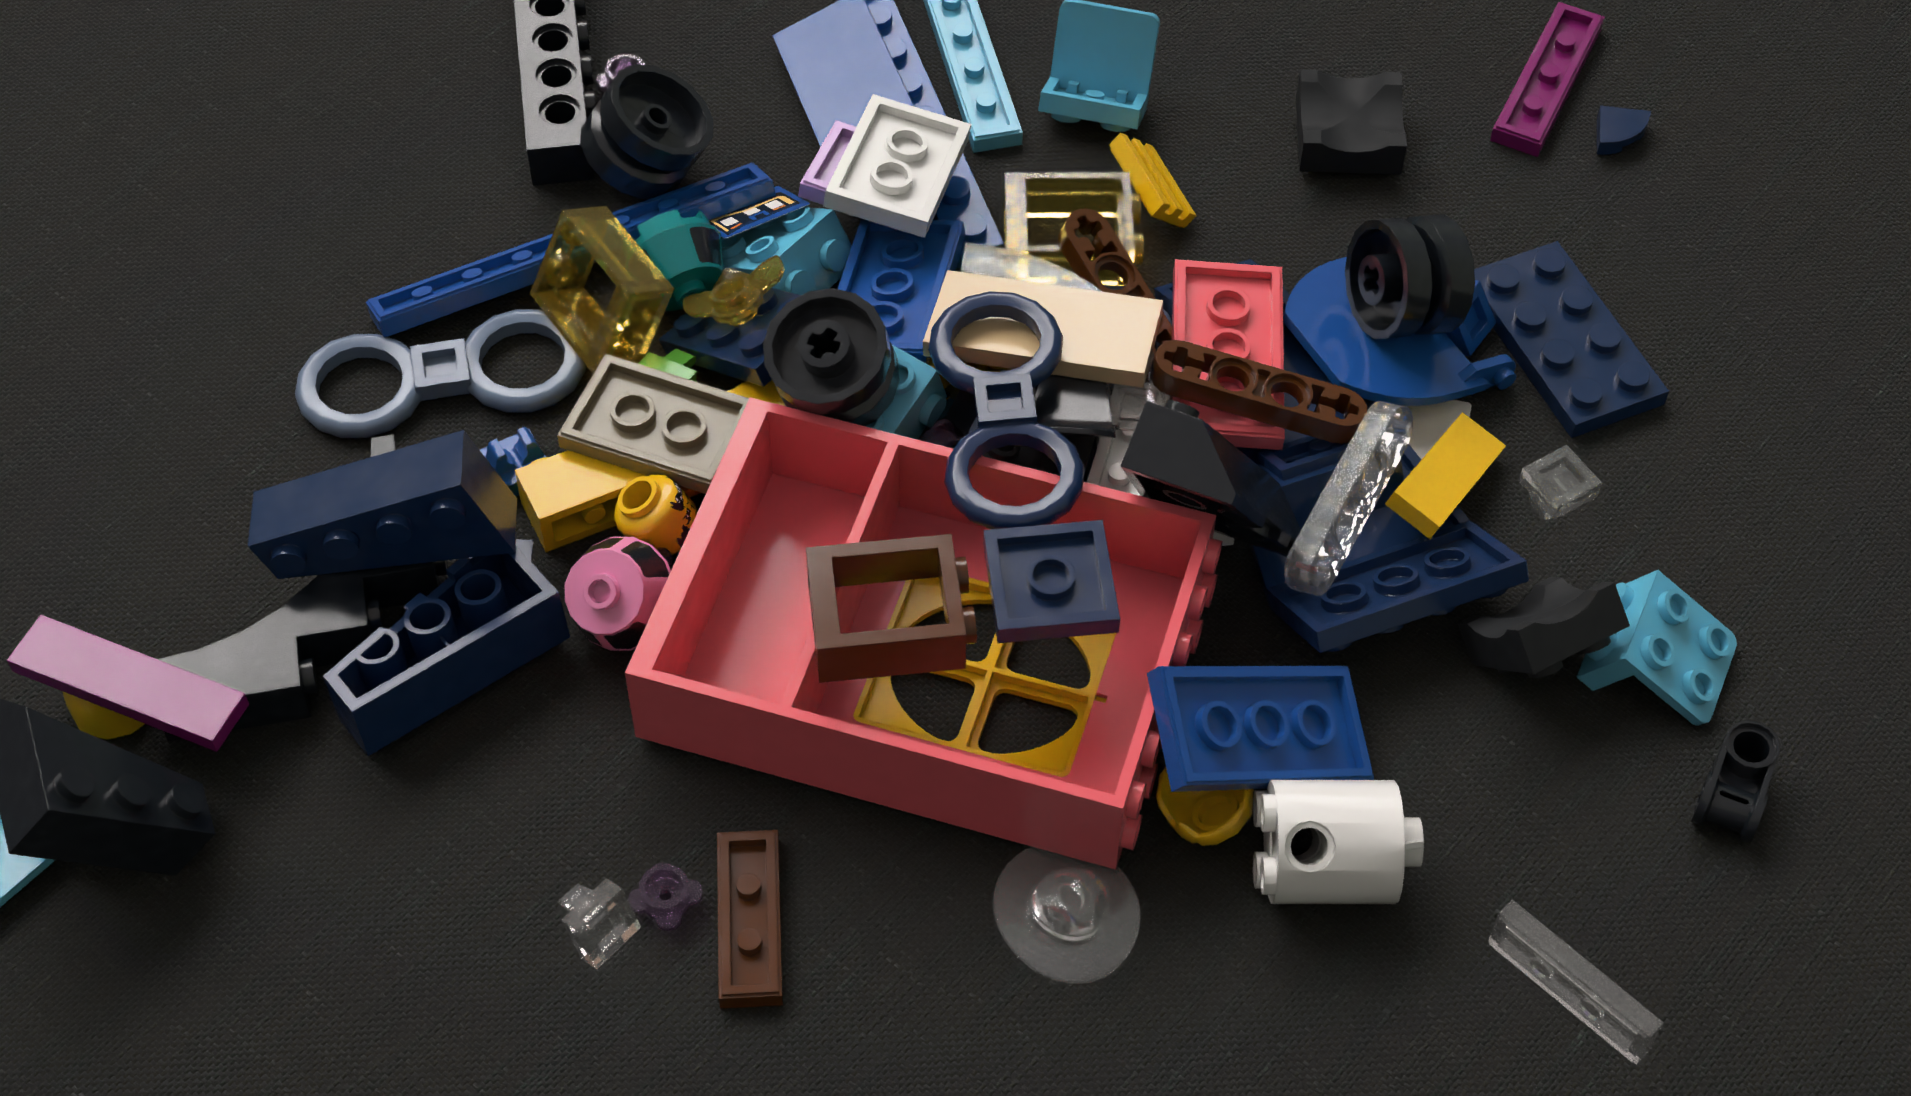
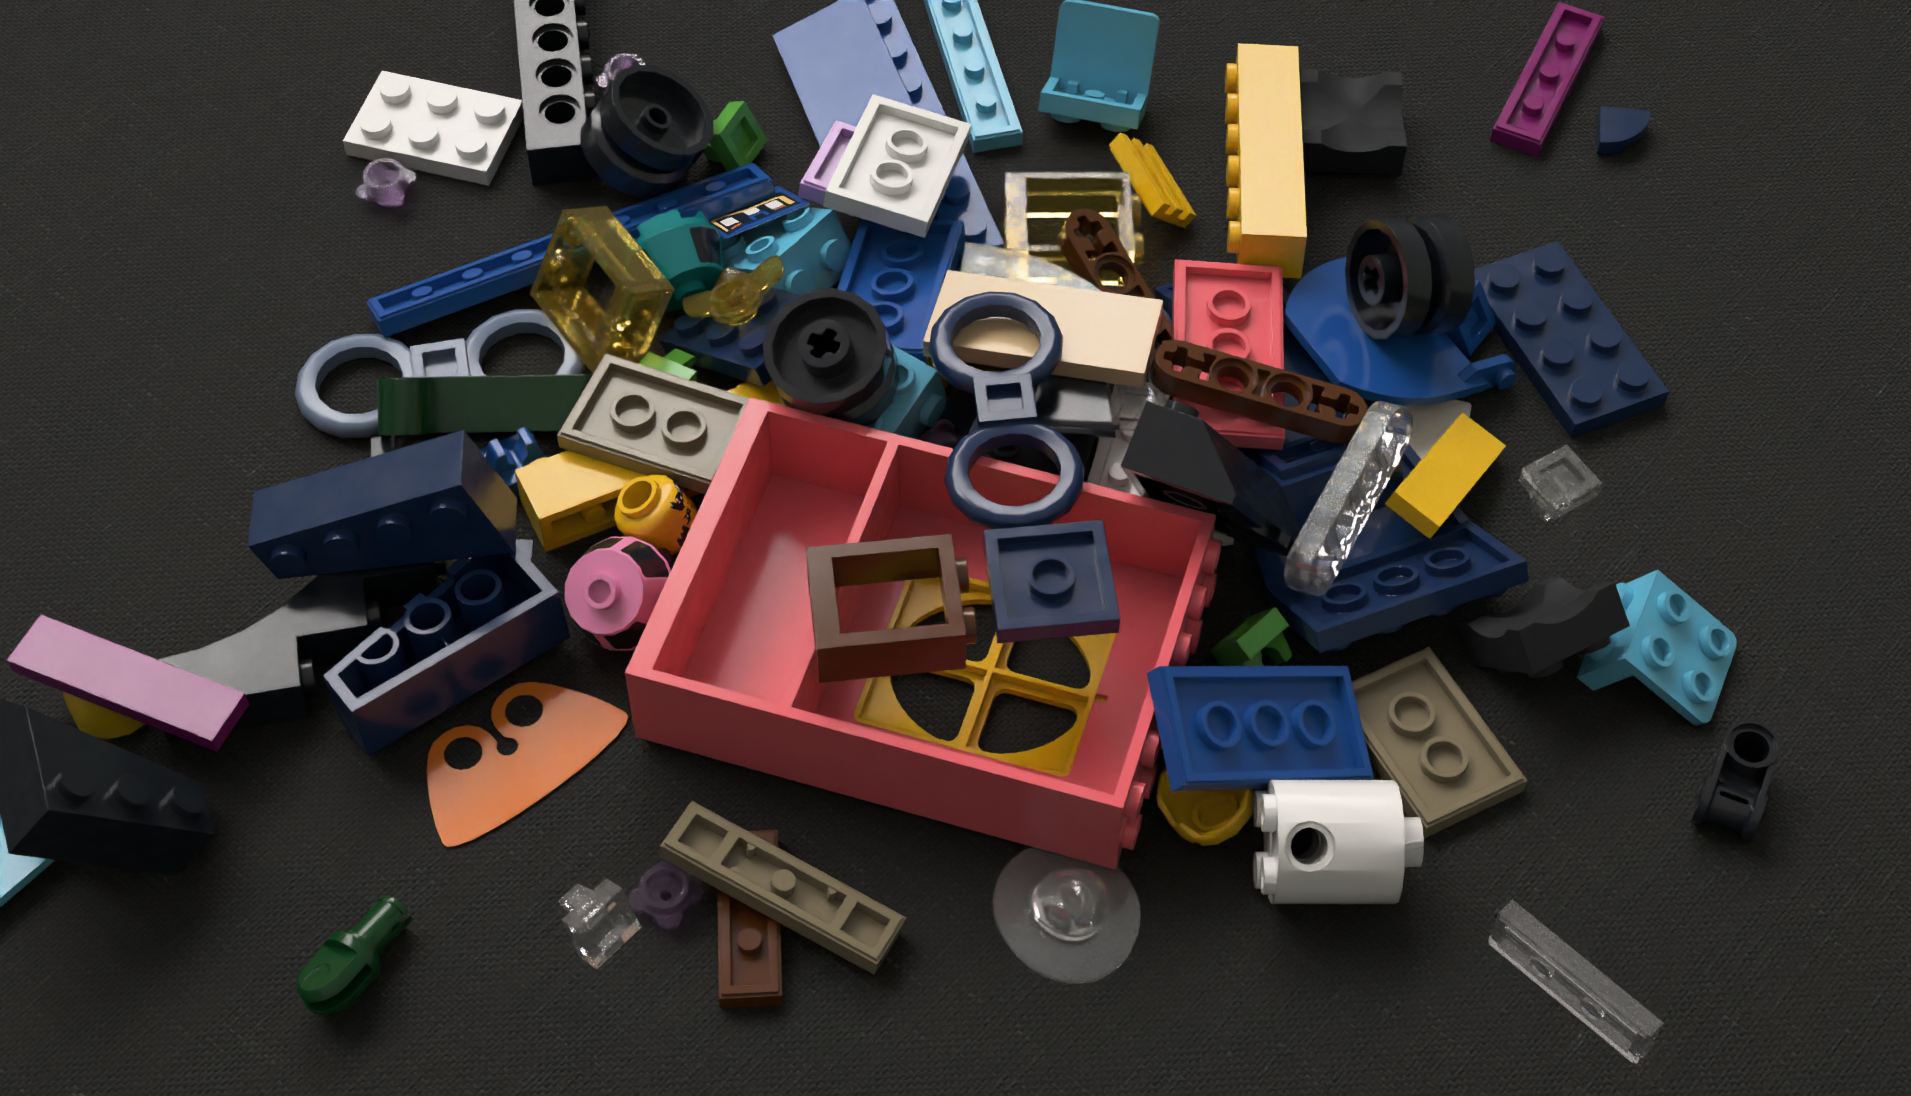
none -> dark green arm [297,895,412,1016]
none -> white plate [343,71,524,186]
none -> clear purple plate [356,158,416,209]
none -> dark green beam [377,374,593,435]
none -> orange piece [427,682,629,847]
none -> dark tan plate [658,801,907,975]
none -> bright green tile [703,101,768,171]
none -> bright green tile [1210,607,1292,666]
none -> yellow brick [1225,43,1307,279]
none -> dark tan tile [1352,647,1528,838]

